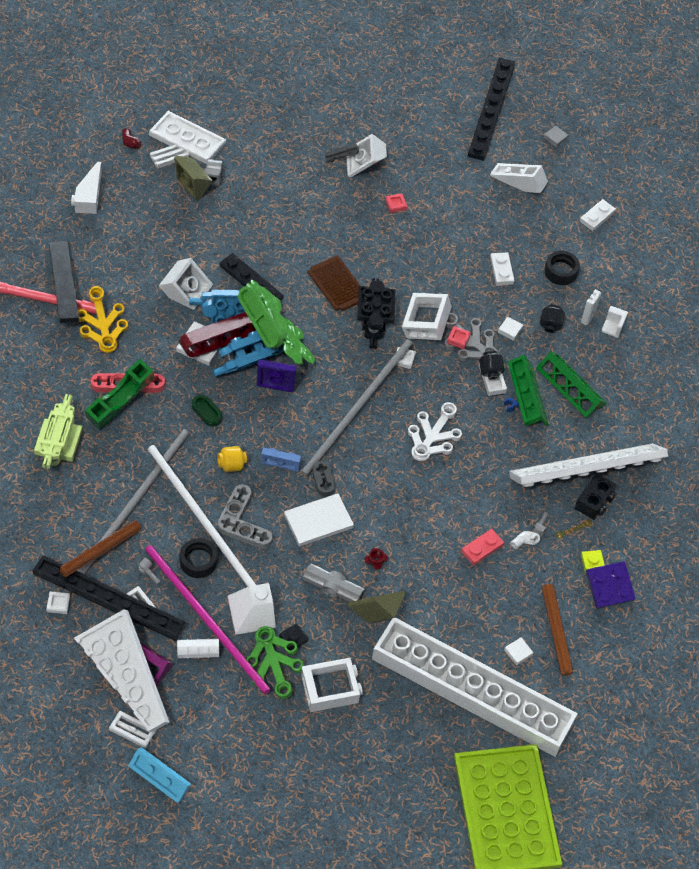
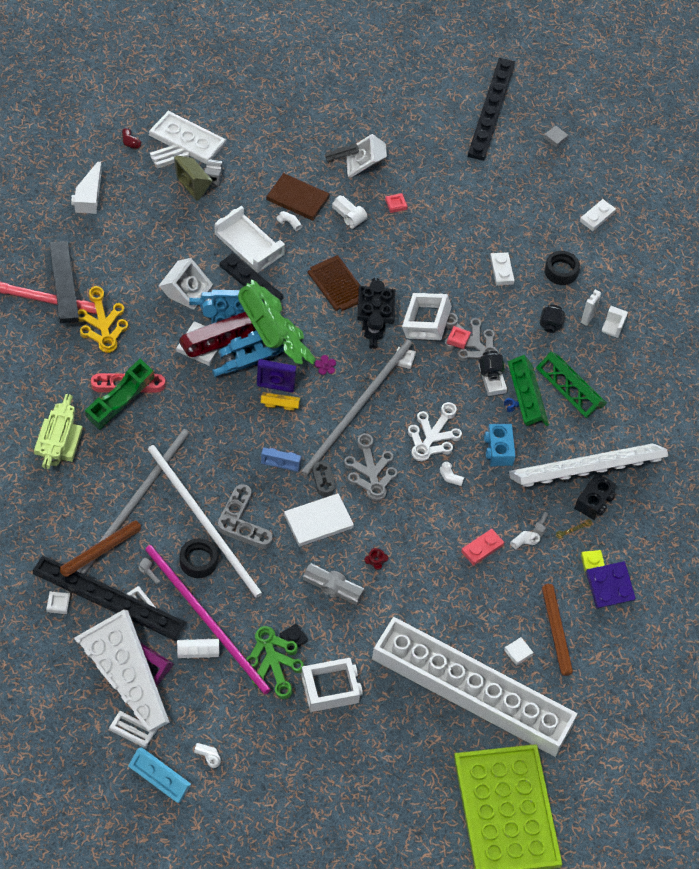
dark green tile [192,395,222,427] -> none
yellow head [217,446,247,472] -> none
white slope [228,583,276,635] -> none
olive slope [348,591,405,623] -> none
white slope [490,163,548,193] -> none
white tile [498,317,523,341] -> none
none -> white arm [194,743,221,768]
none -> white panel [215,206,285,273]
none -> yellow plate [260,392,300,410]
none -> reddish brown tile [266,173,330,221]
none -> white arm [277,211,302,231]
none -> magenta plant [315,355,336,375]
none -> white piece [332,195,368,229]
none -> light grey plant [344,434,397,501]
none -> white arm [440,462,464,486]
none -> dark azure brick [484,424,515,466]

